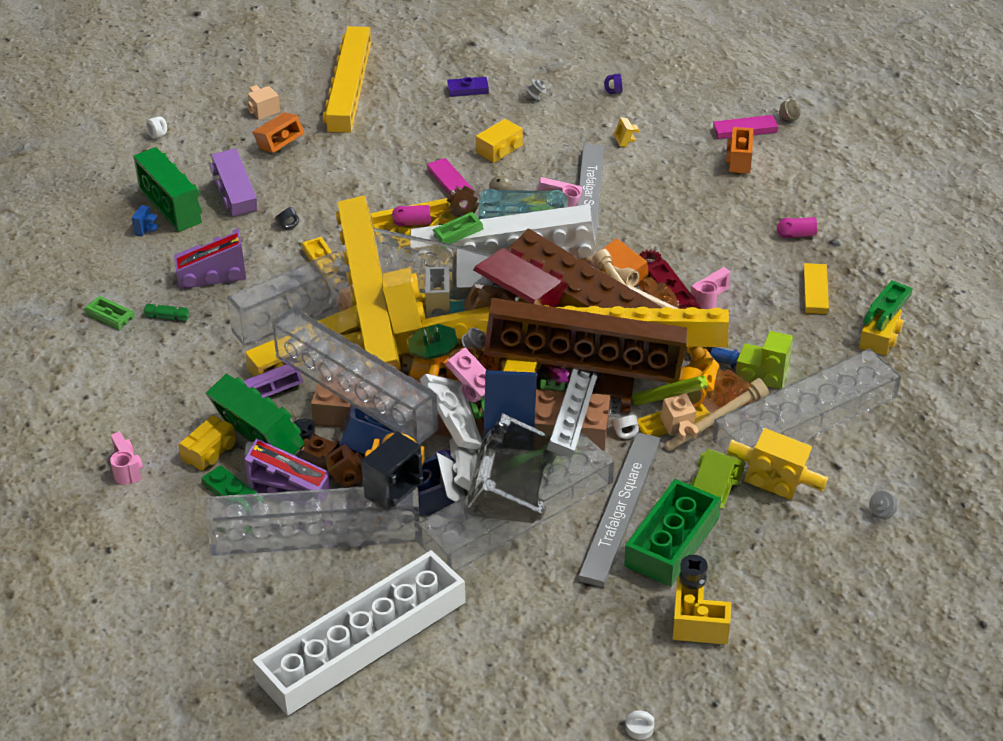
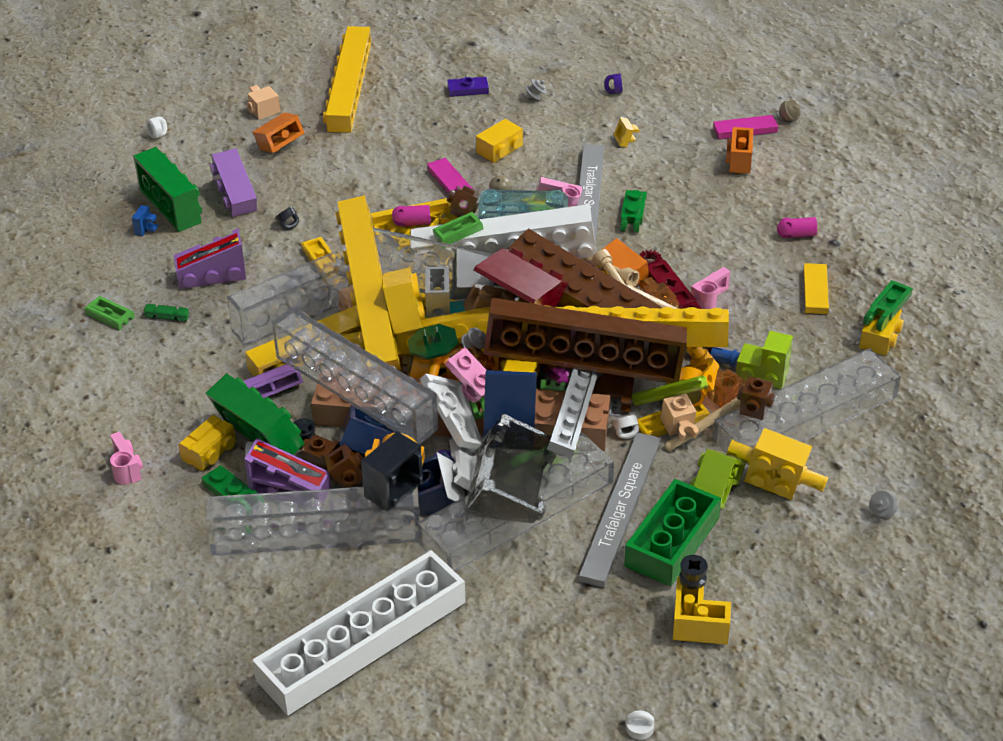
none -> green hinge [620,190,647,233]
none -> reddish brown brick [737,376,775,420]

